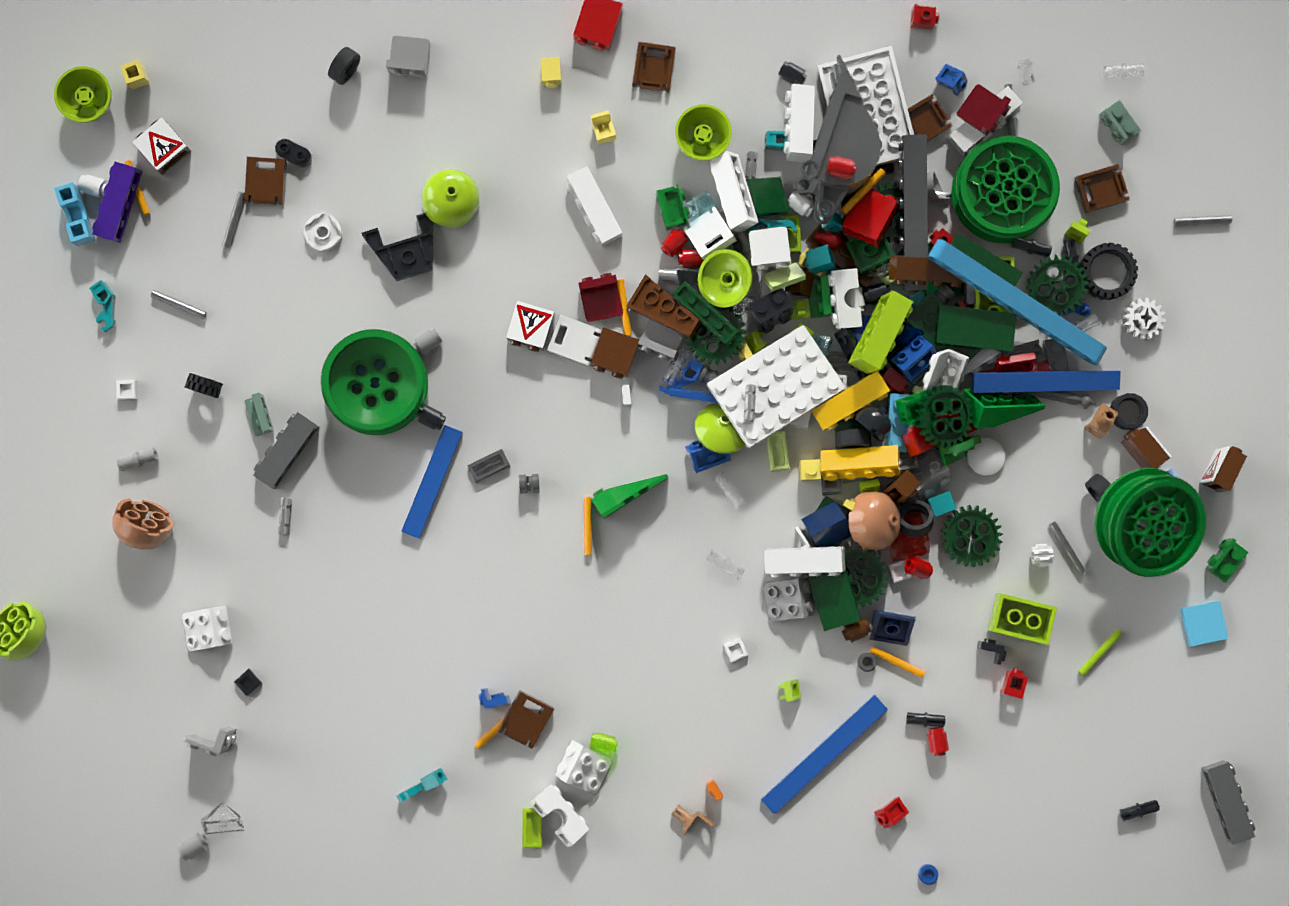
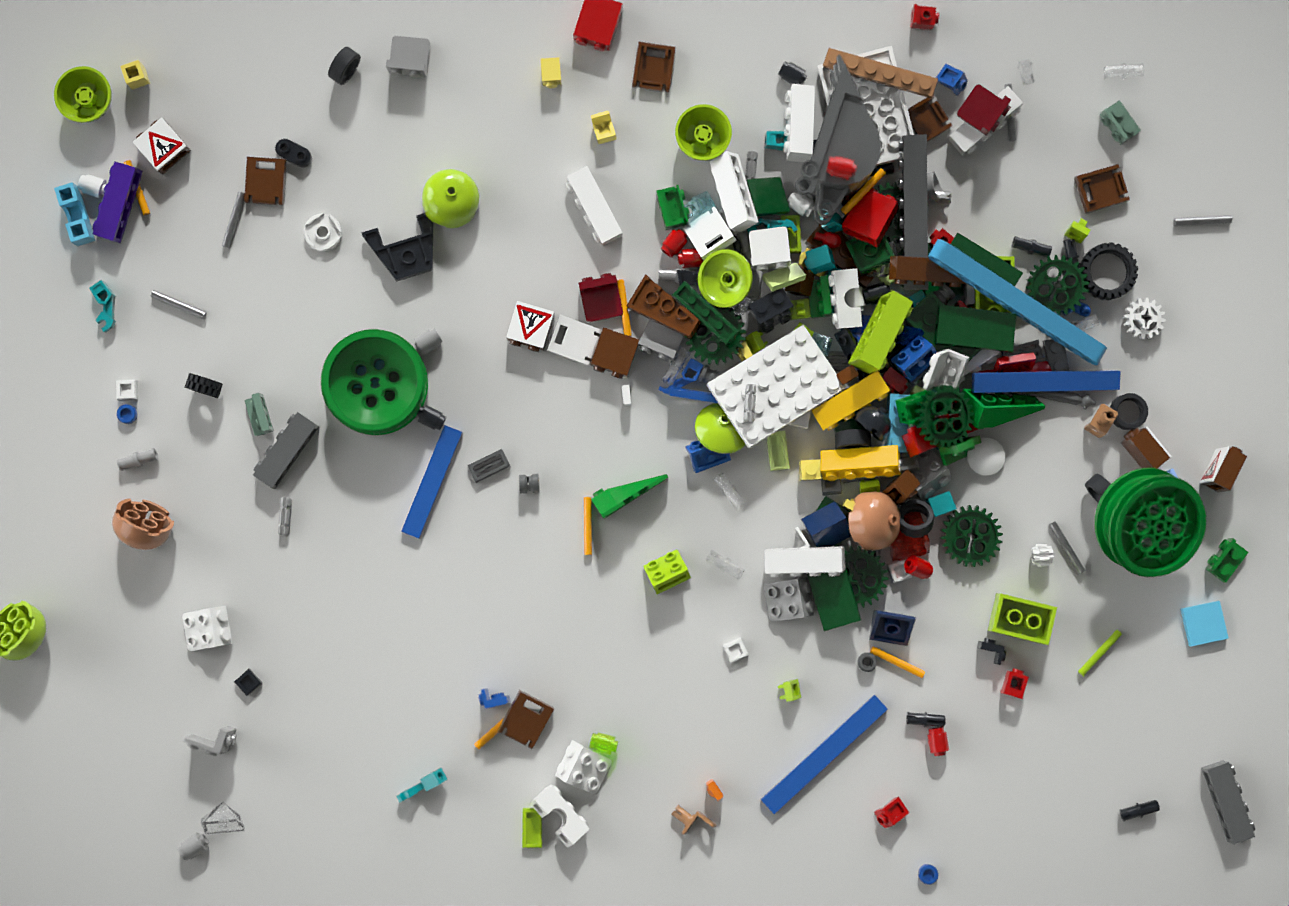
reddish brown brick [841,618,872,643] -> none
green wheel [951,136,1060,243] -> none
none -> blue tile [117,404,138,424]
none -> lime bracket [643,550,691,595]
none -> medium nougat plate [823,48,938,99]
none -> reddish brown slope [836,365,859,385]

